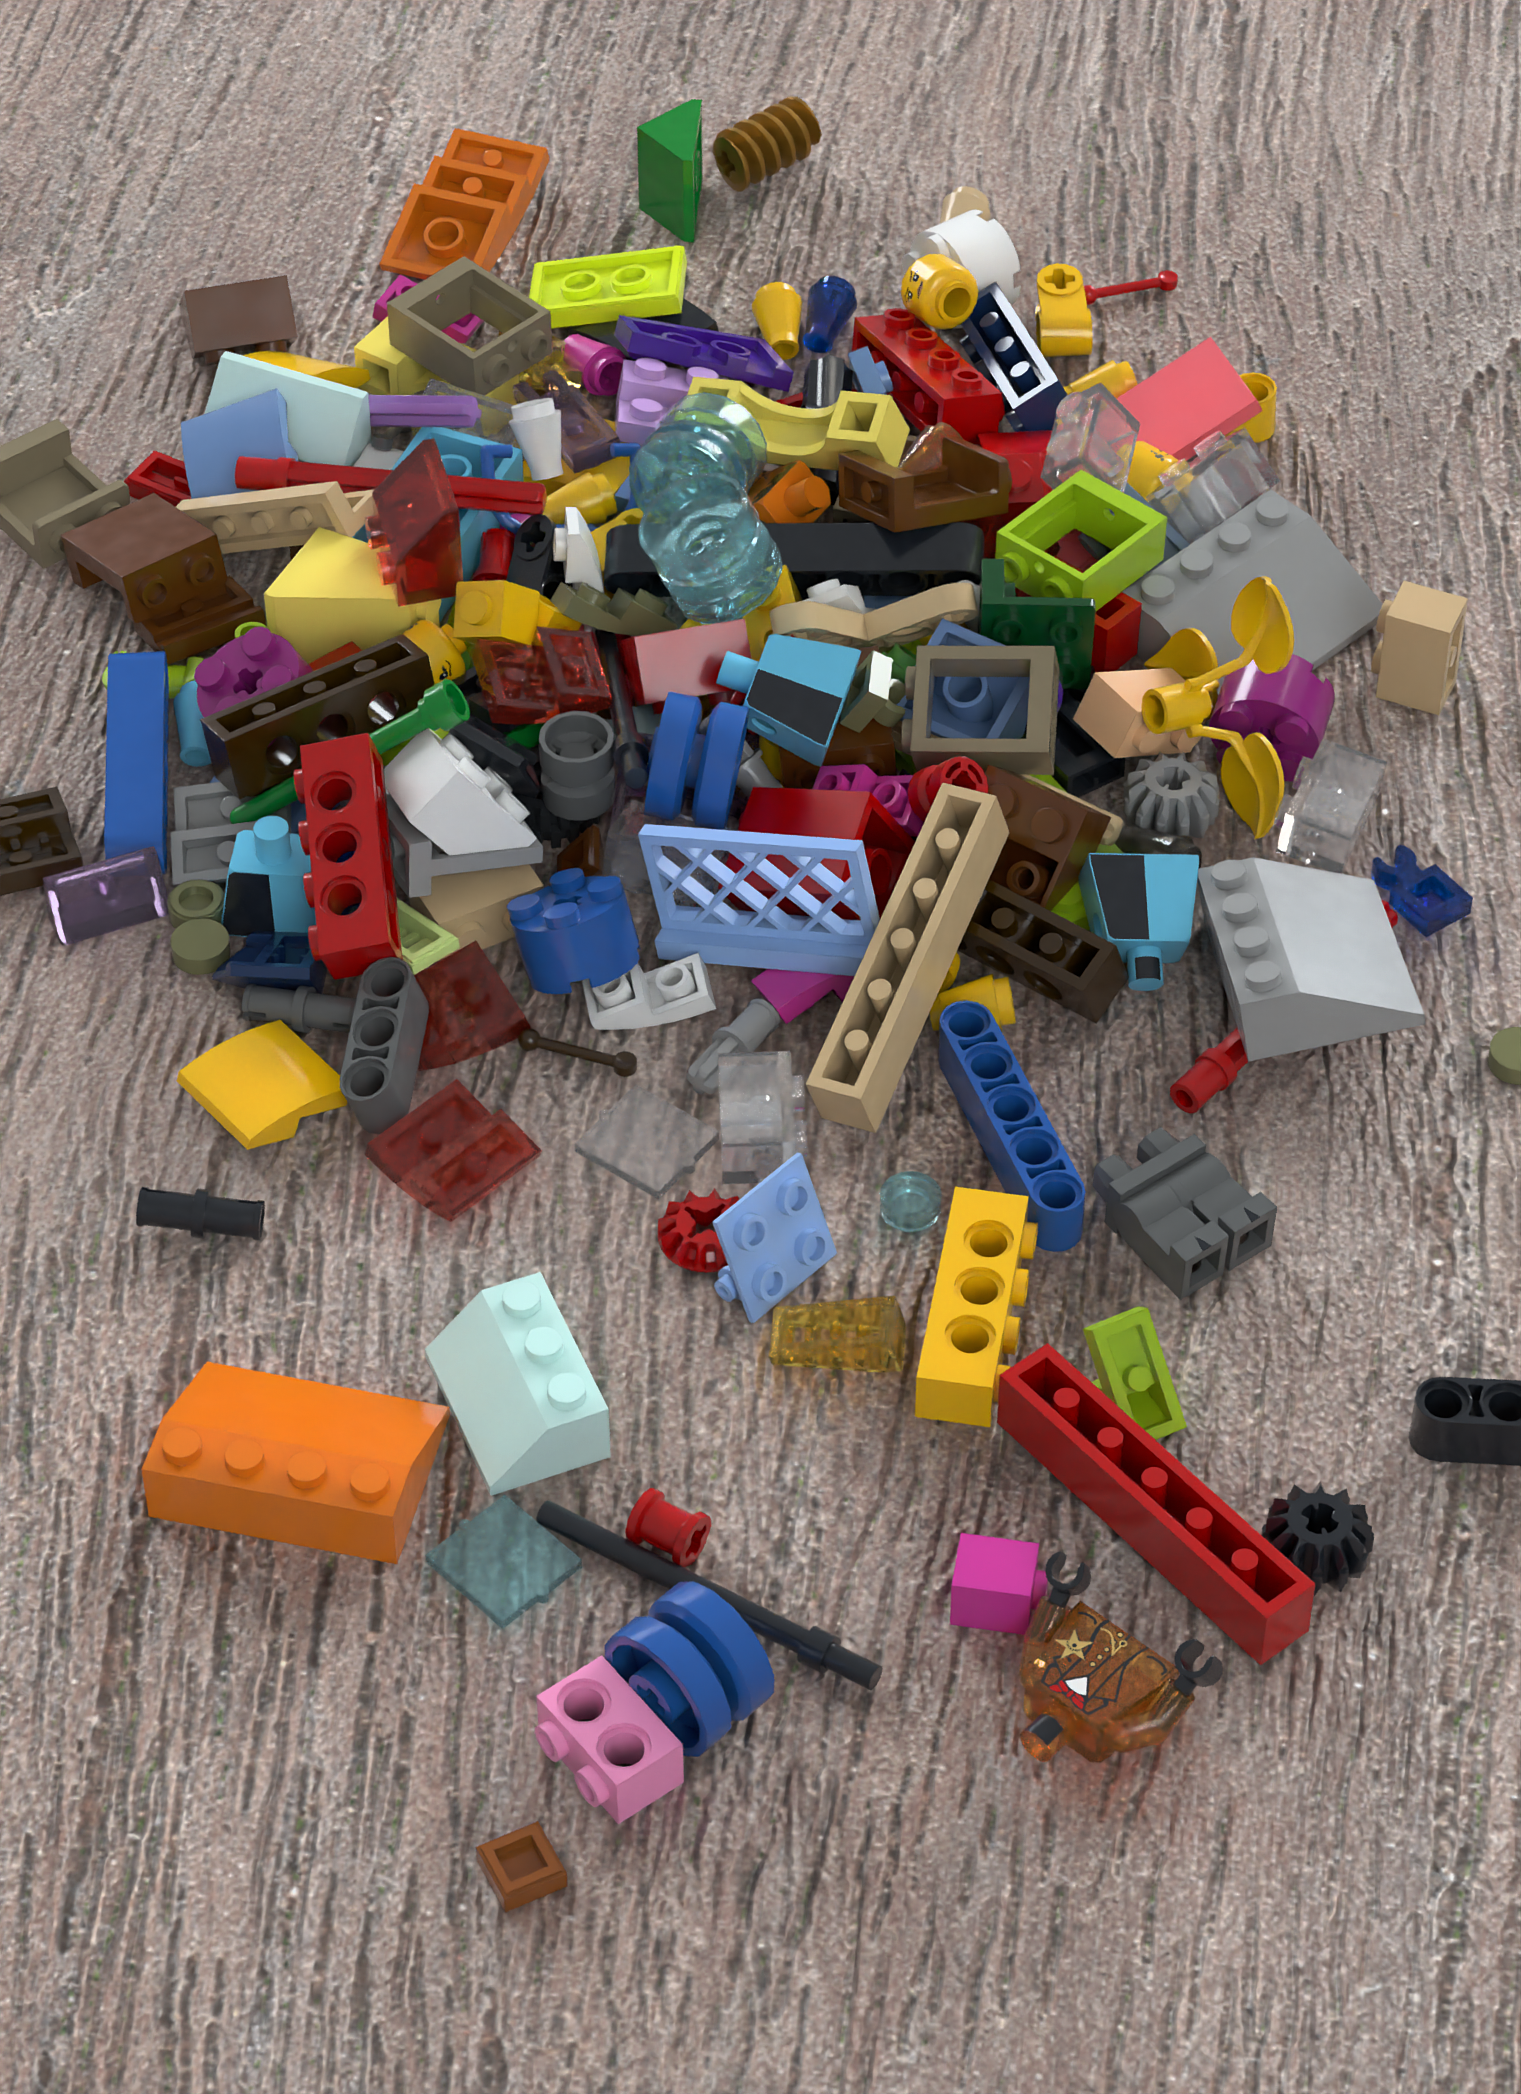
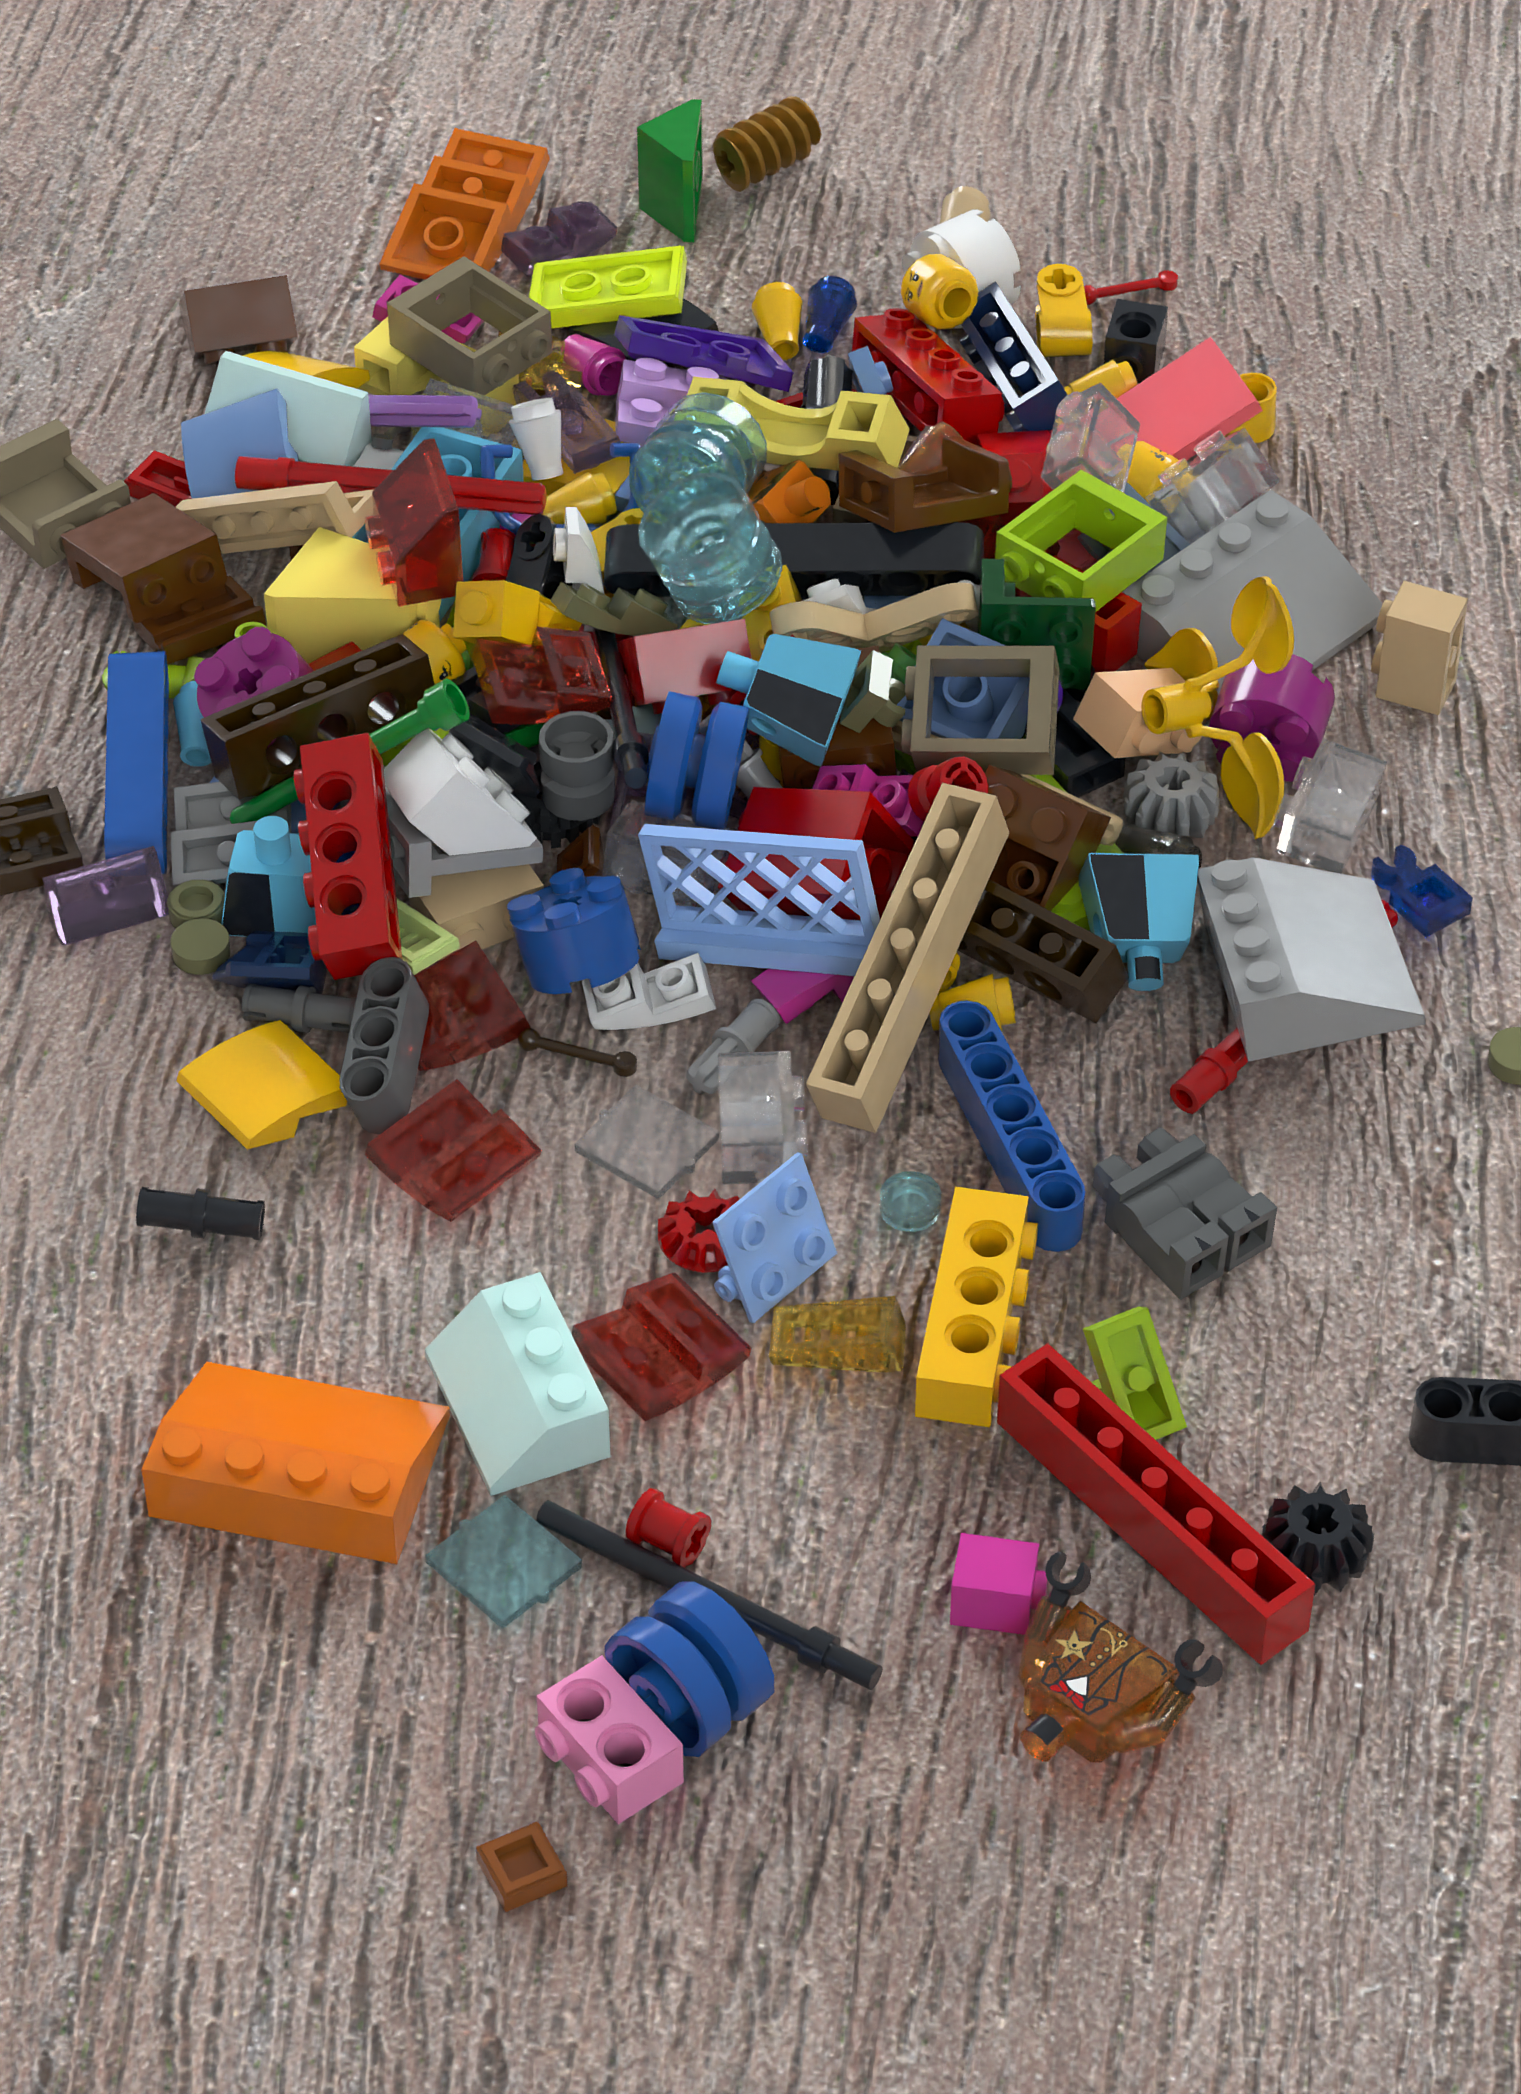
none -> clear purple slope [501,201,618,277]
none -> clear red slope [571,1272,752,1421]
none -> black brick [1103,299,1168,383]

